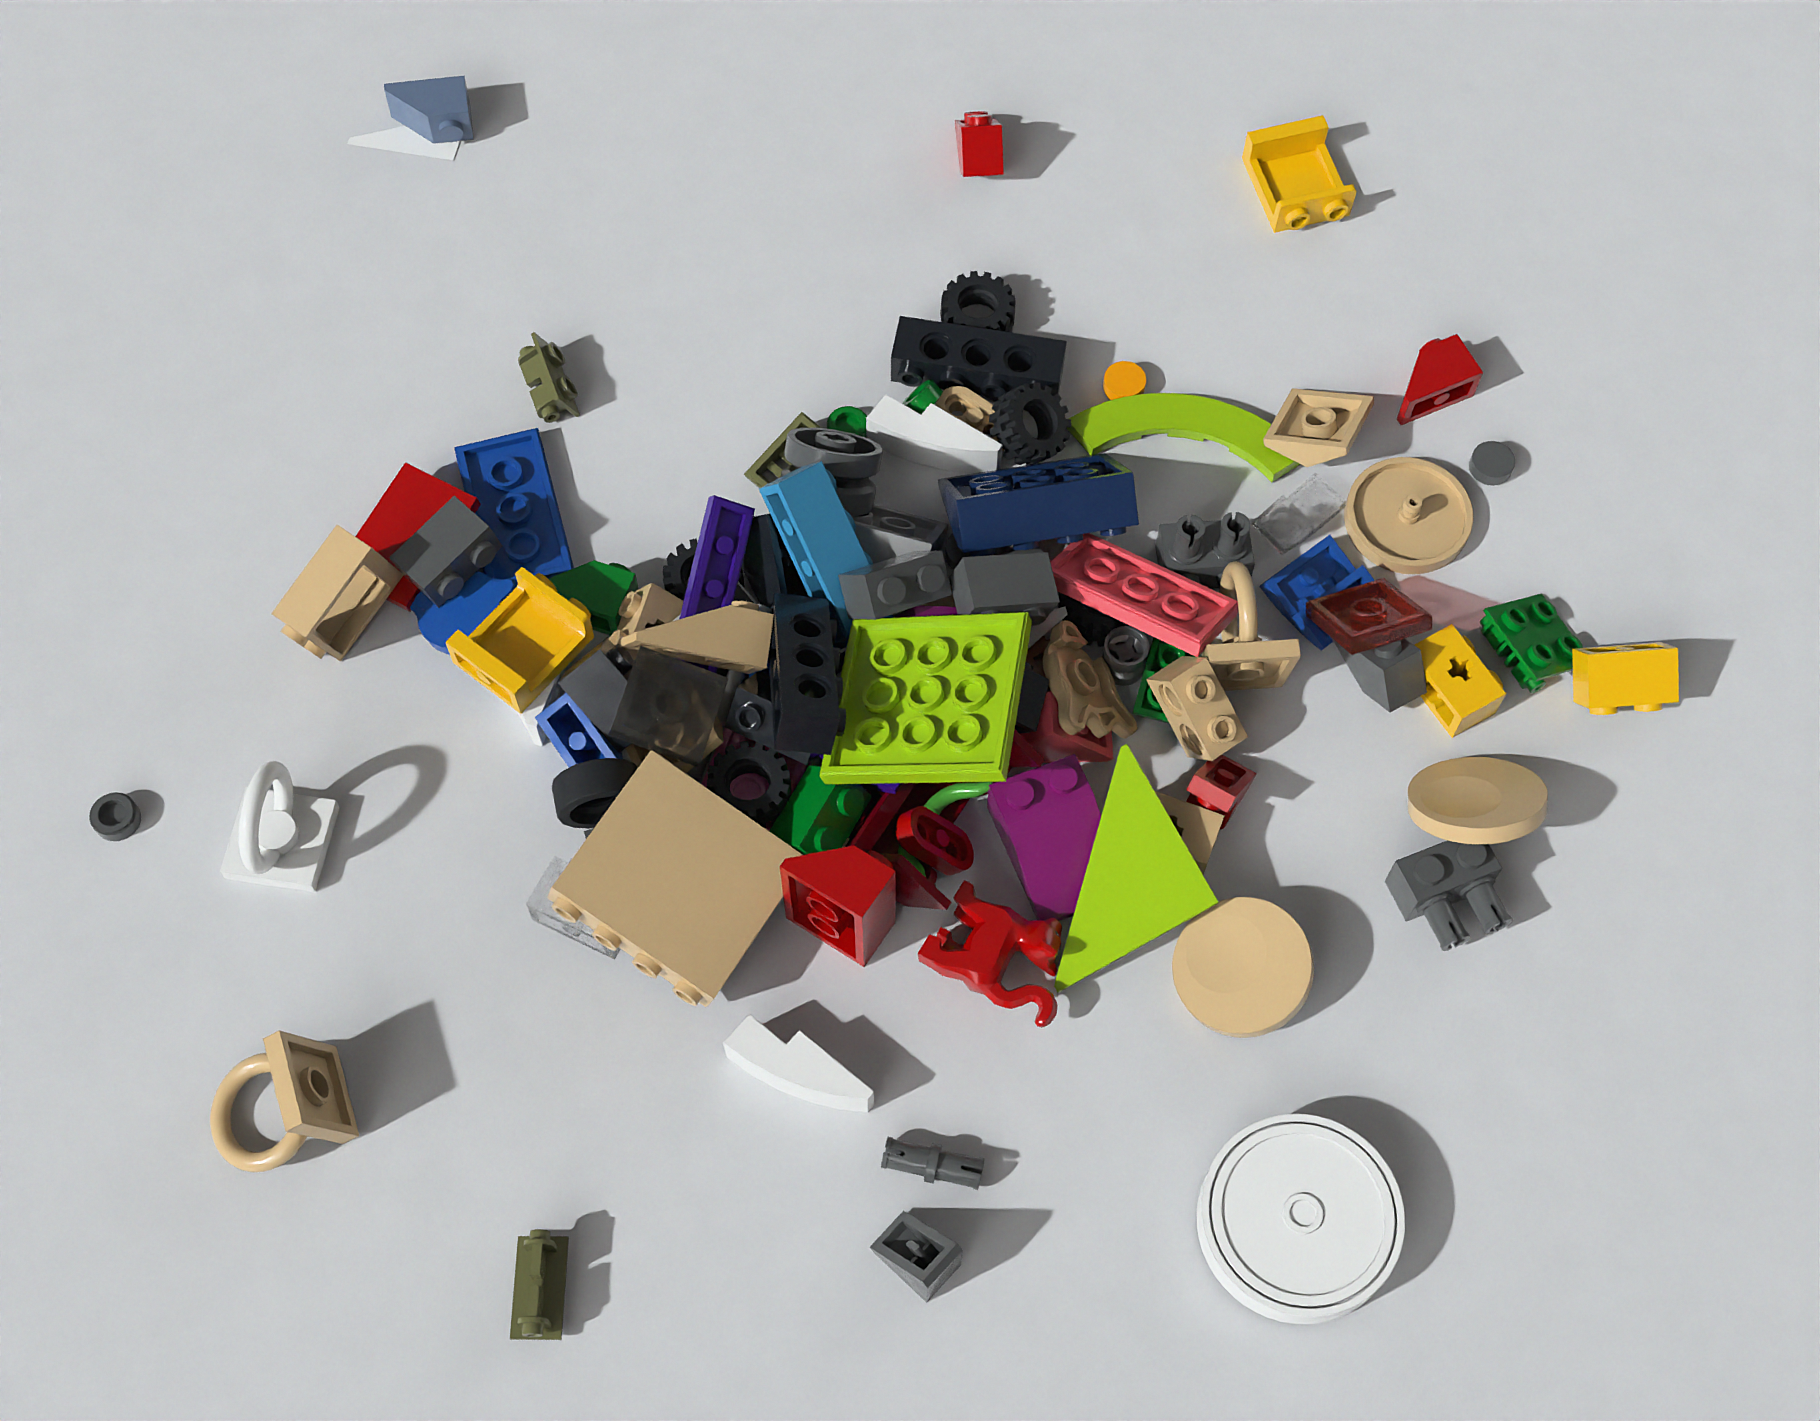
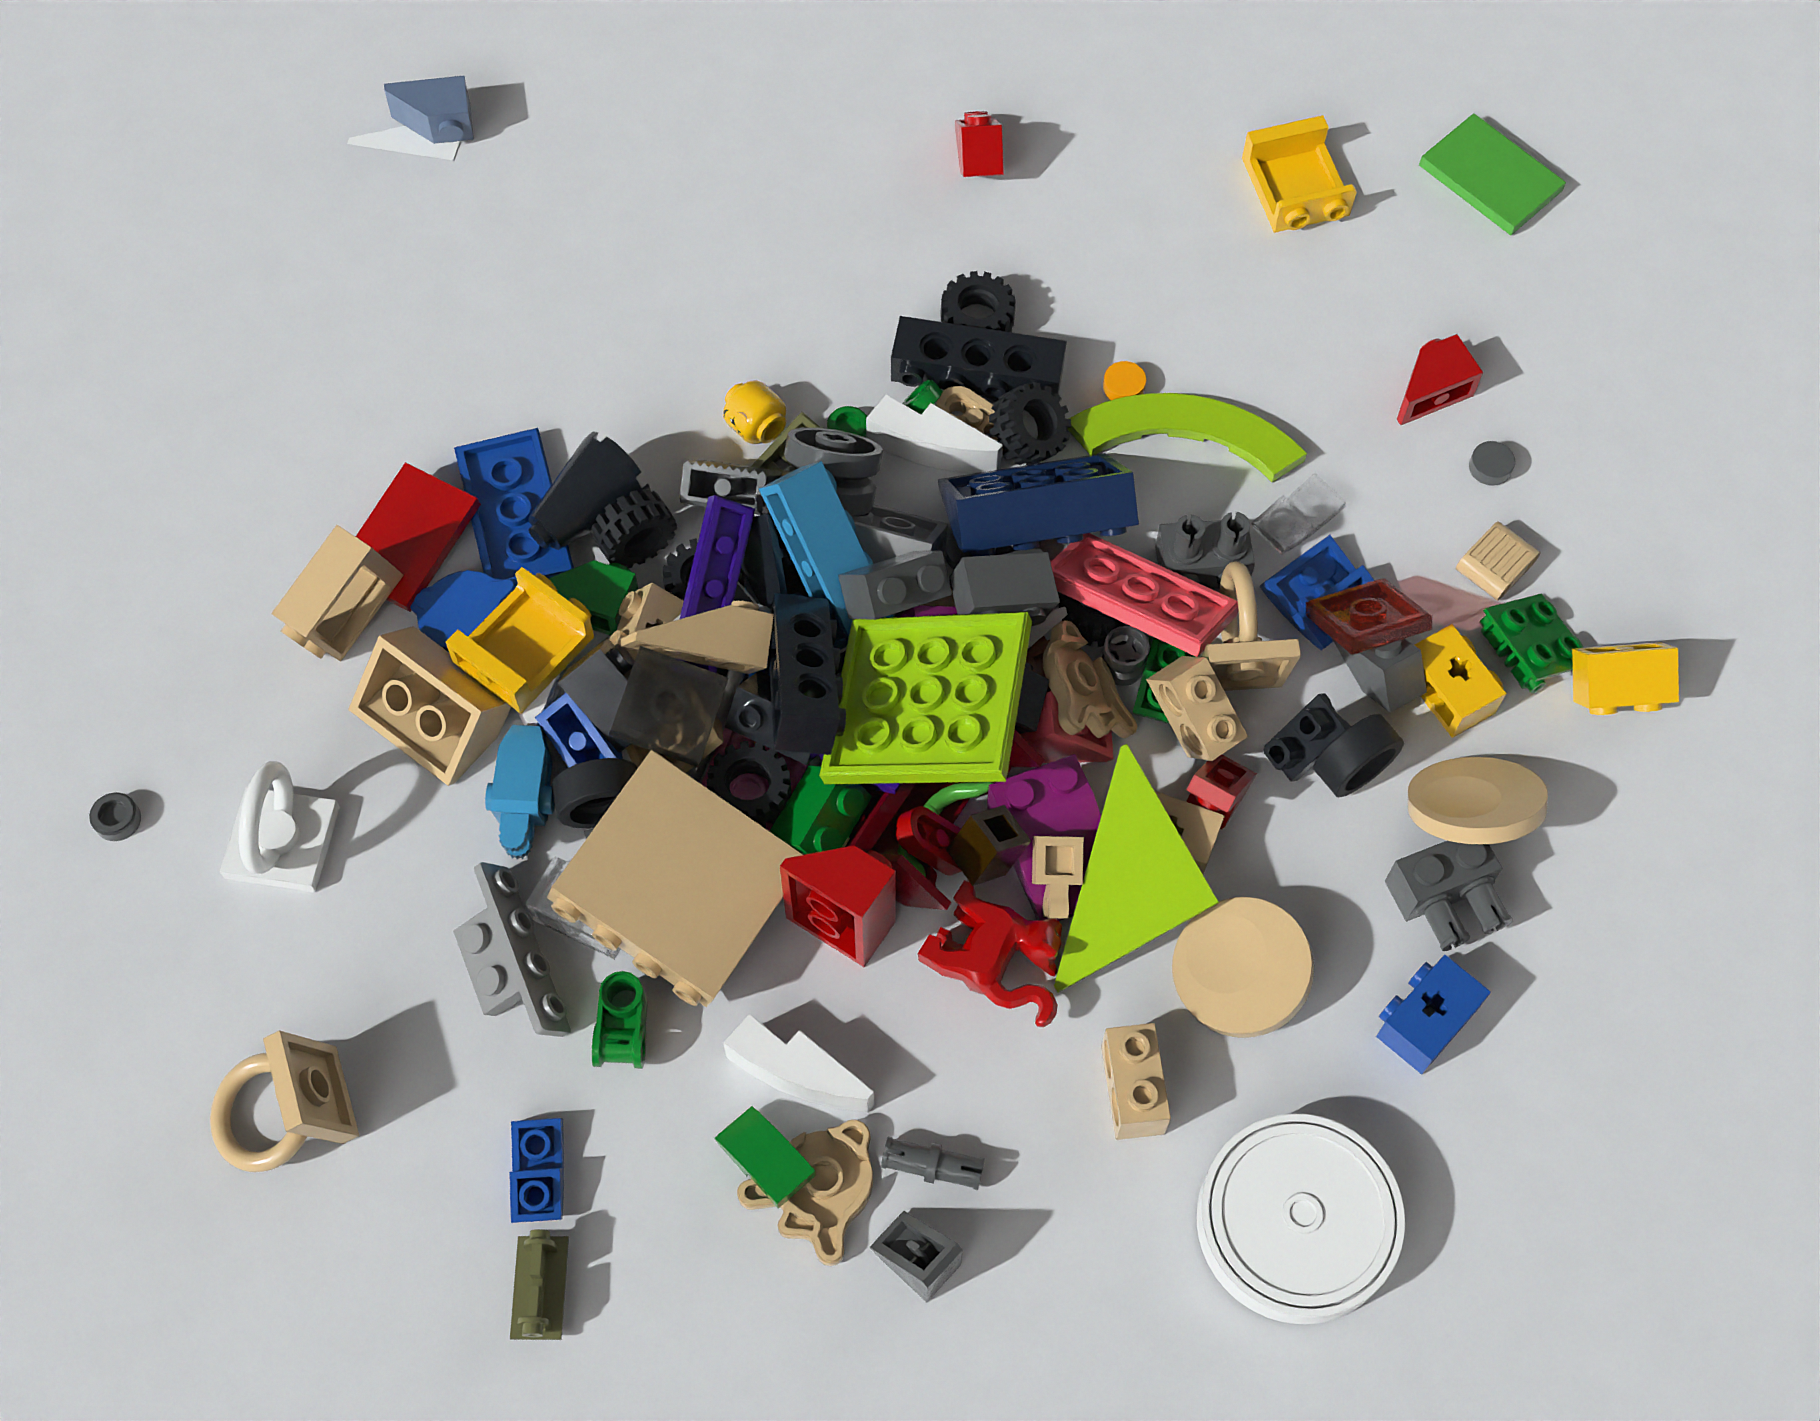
dark grey brick [389,496,503,608] -> none
olive hinge [518,332,580,423] -> none
tan slope [1263,388,1374,467] -> none
tan piece [1344,457,1473,574] -> none
none -> tan slope [348,626,511,786]
none -> light grey bracket [453,862,571,1037]
none -> dark azure hinge [485,725,555,860]
none -> blue slope [509,1118,564,1223]
none -> black cone [528,432,651,550]
none -> black tyre [591,489,678,568]
none -> green piece [592,971,648,1069]
none -> dark grey brick [679,460,781,515]
none -> green slope [714,1106,816,1209]
none -> yellow head [723,380,786,444]
none -> tan tile [737,1120,873,1266]
none -> dark brown brick [946,805,1031,886]
none -> tan plate [1032,836,1084,919]
none -> tan brick [1101,1023,1171,1140]
none -> black hips [1263,693,1351,782]
none -> black tyre [1313,714,1404,798]
none -> blue brick [1376,954,1491,1075]
none -> bright green tile [1419,113,1566,236]
none -> tan piece [1455,521,1541,601]

